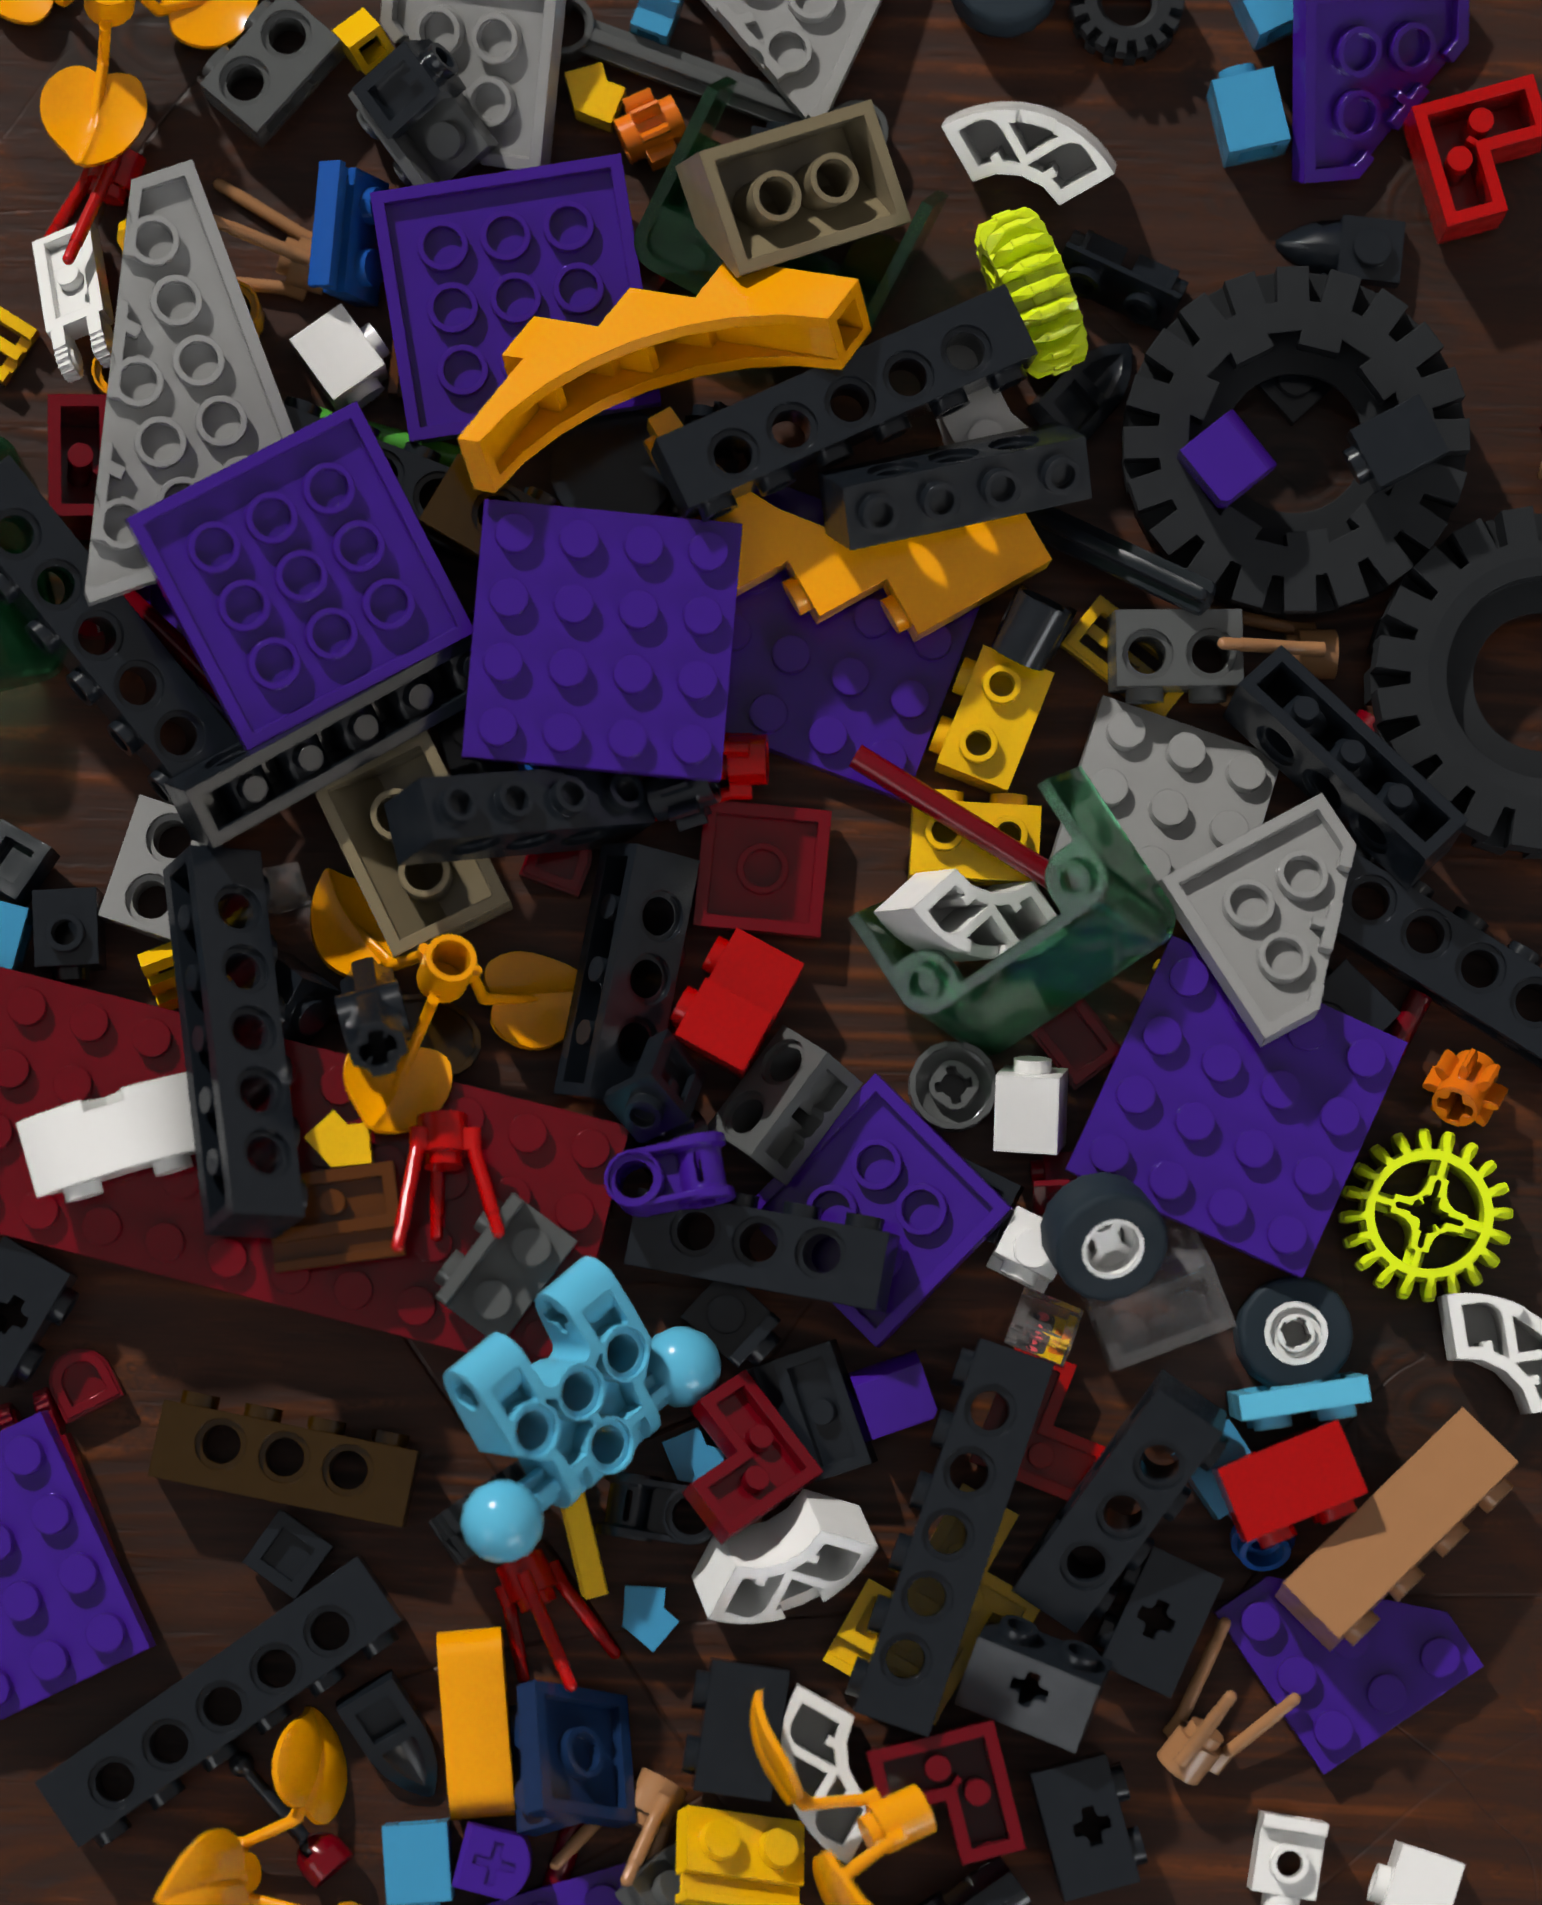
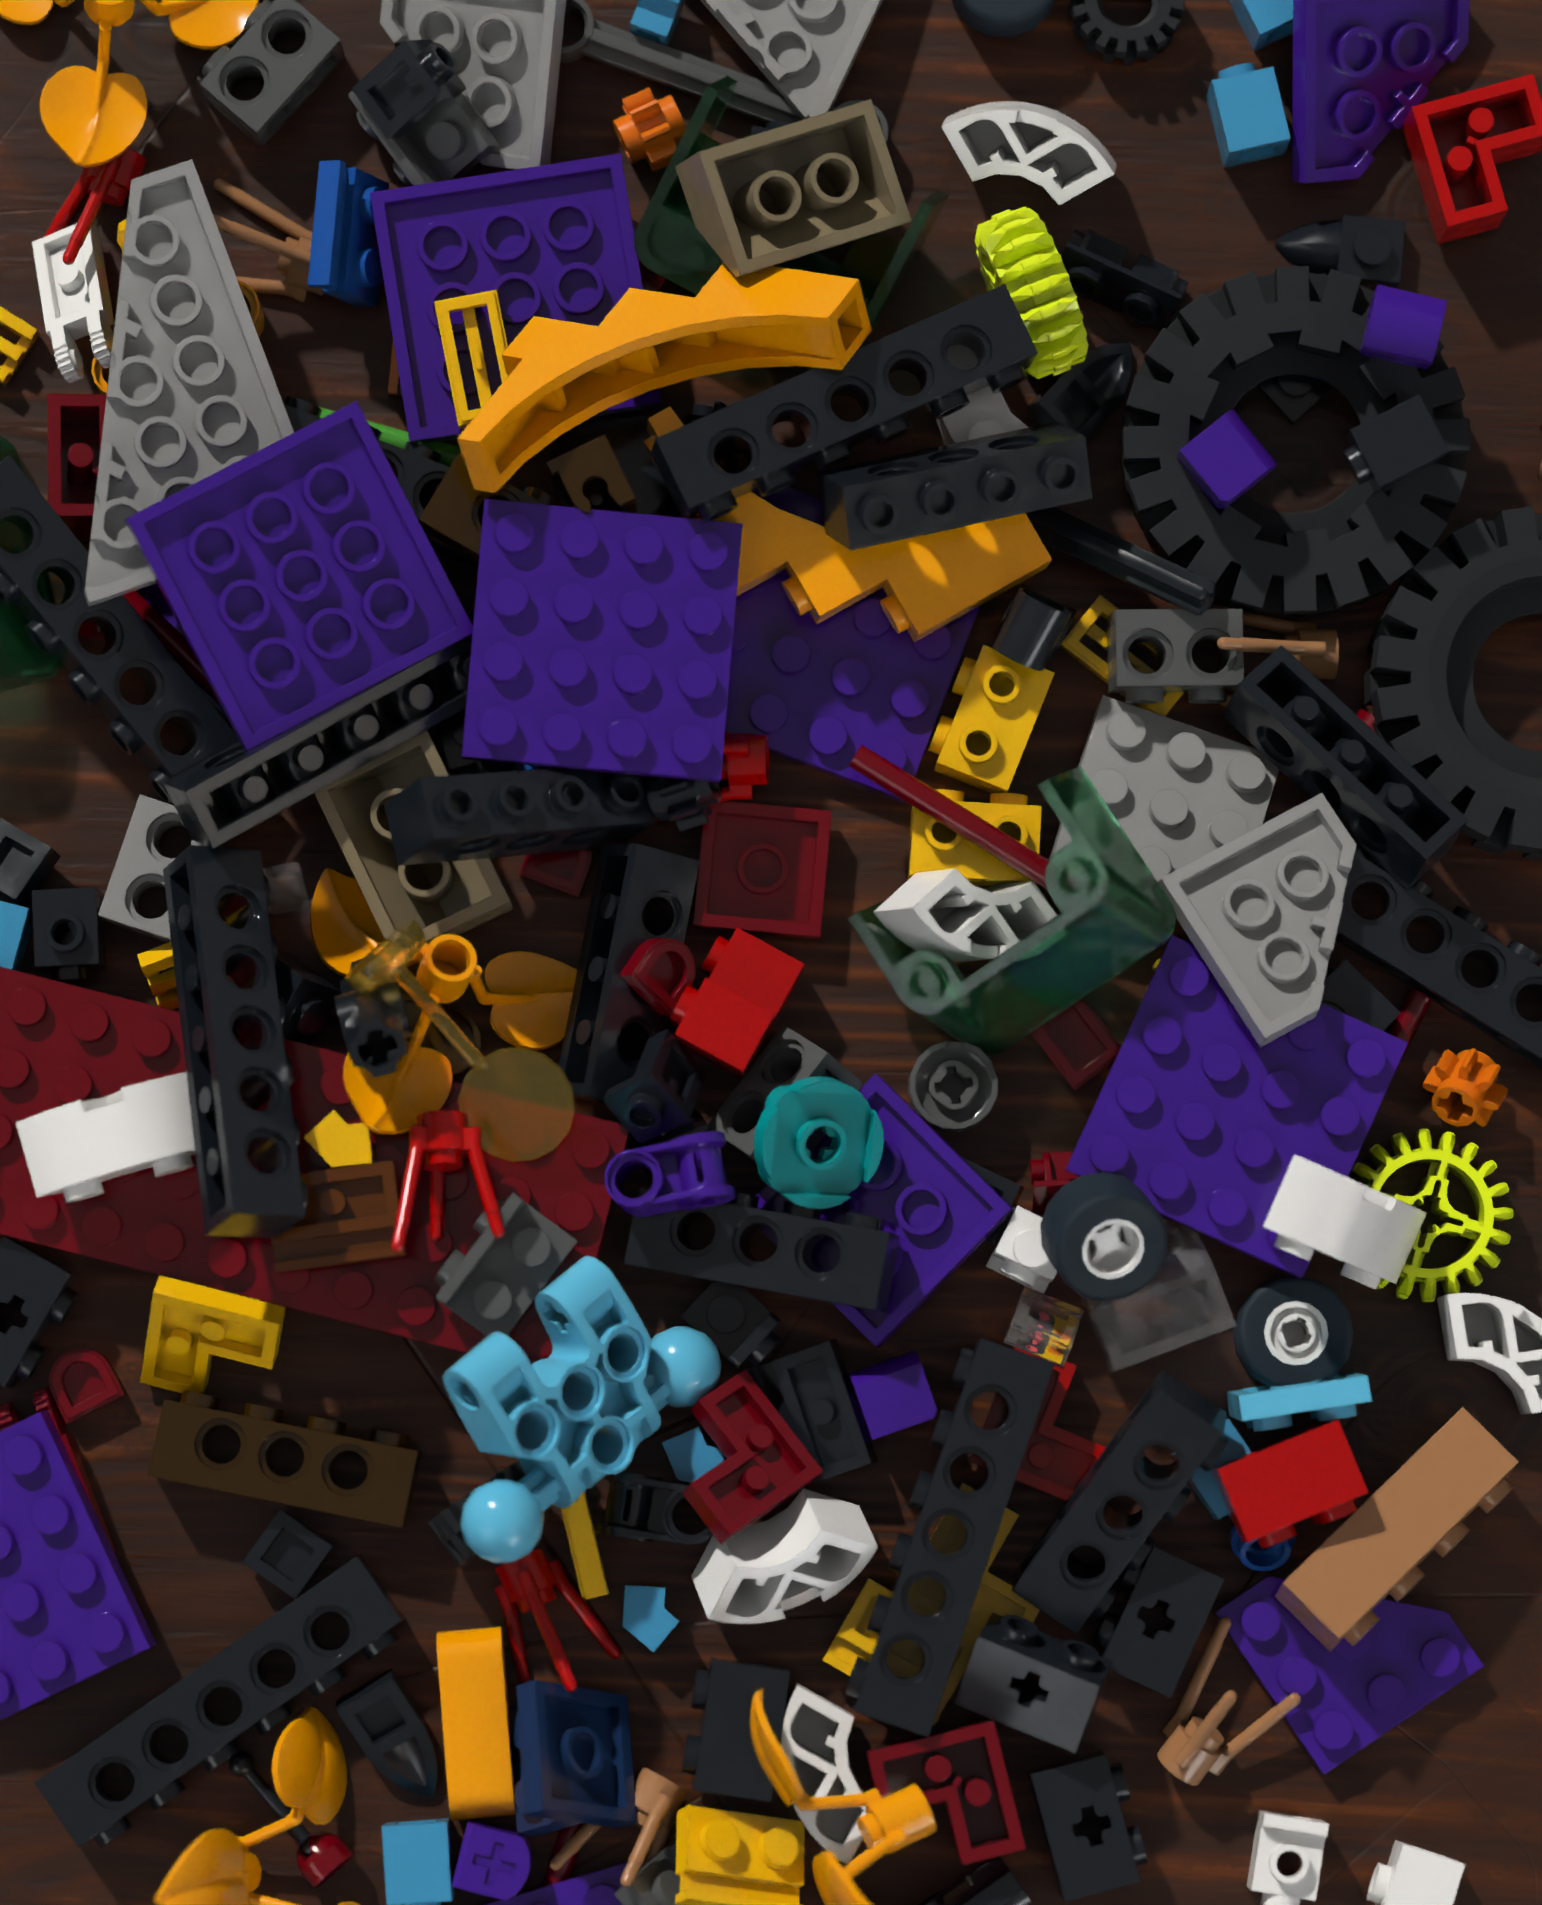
white brick [289,303,390,411] -> none
yellow piece [332,7,395,75] -> none
yellow piece [564,62,626,133] -> none
white brick [993,1056,1069,1155] -> none
none -> yellow plate [140,1275,286,1394]
none -> clear yellow piece [345,919,575,1161]
none -> yellow tile [434,289,508,429]
none -> dark brown hinge [546,435,637,513]
none -> dark red tile [619,938,696,1016]
none -> teal plate [754,1076,884,1209]
none -> white brick [1263,1154,1427,1290]
none -> dark purple piece [1359,284,1447,370]

